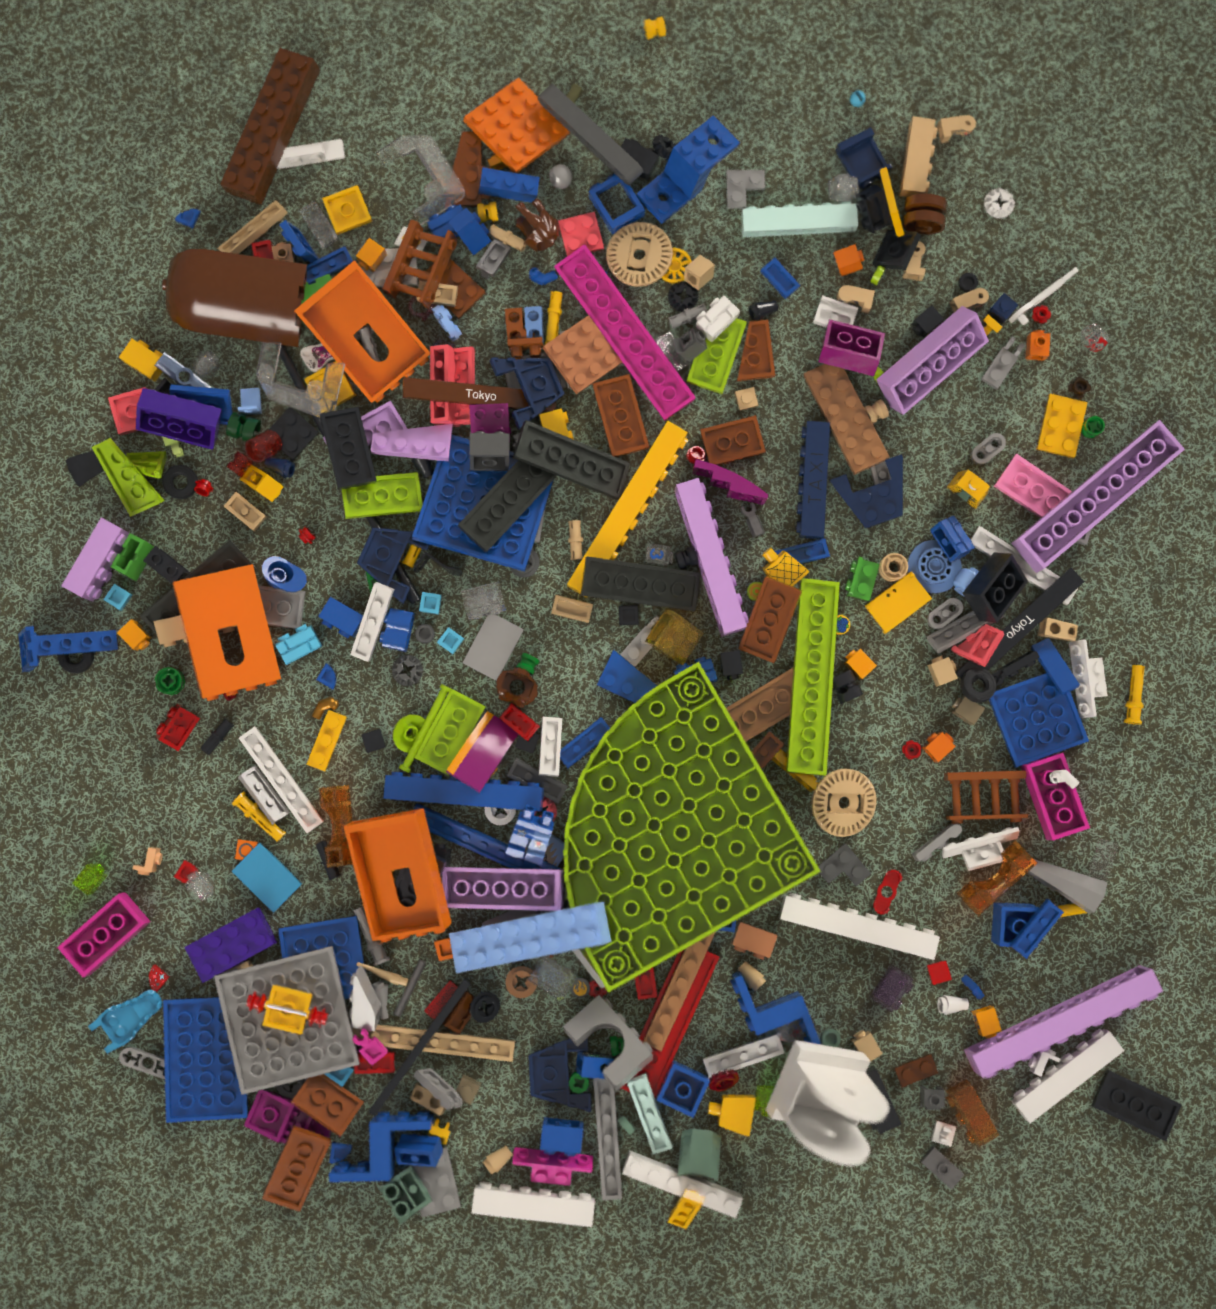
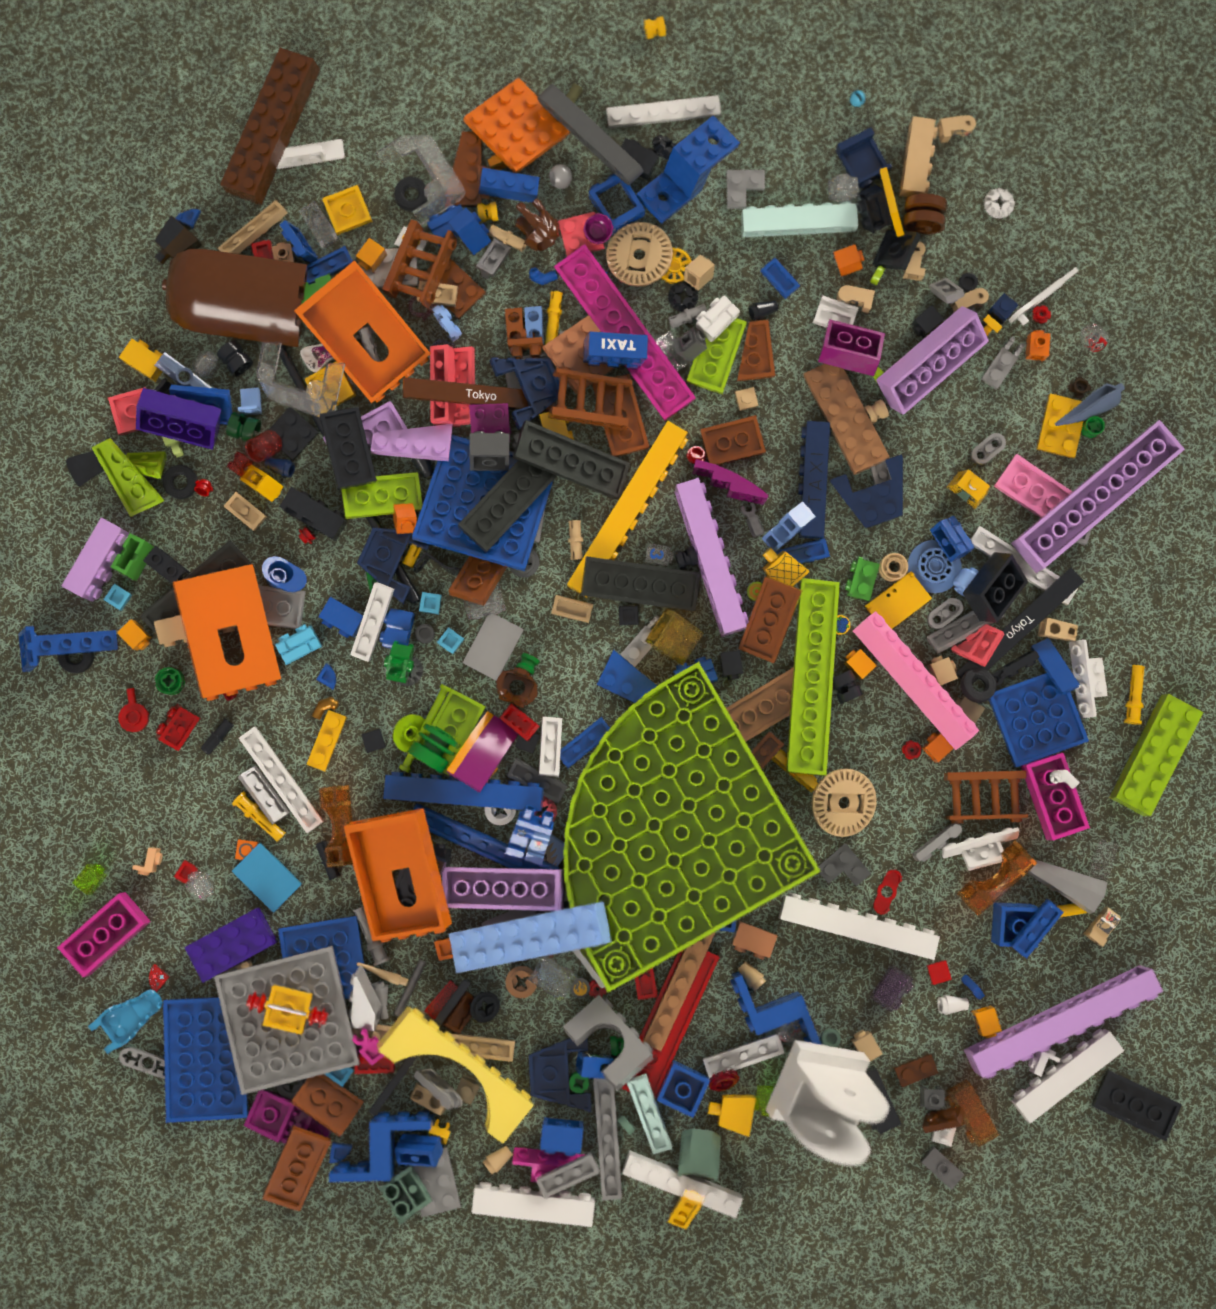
none -> red piece [118,688,149,732]
none -> torso [154,215,202,265]
none -> black wheel [217,340,253,377]
none -> black wedge [279,487,347,541]
none -> light yellow arch [377,1006,534,1143]
none -> green hinge [384,641,414,684]
none -> orange brick [393,503,417,534]
none -> black tyre [394,177,429,212]
none -> green wheel [407,723,460,773]
none -> dark orange plate [448,556,507,606]
none -> light grey plate [536,1152,600,1198]
none -> dark orange fence [548,366,633,430]
none -> magenta hair [583,213,613,244]
none -> blue brick [583,331,648,369]
none -> white plate [606,95,721,128]
none -> medium blue arch [762,502,816,552]
none -> bright pink brick [853,611,979,750]
none -> reddish brown plate [922,1106,965,1133]
none -> light grey plate [929,278,964,304]
none -> sand blue piece [1055,383,1125,426]
none -> tan leg [1084,906,1121,947]
none -> lime brick [1109,694,1204,816]

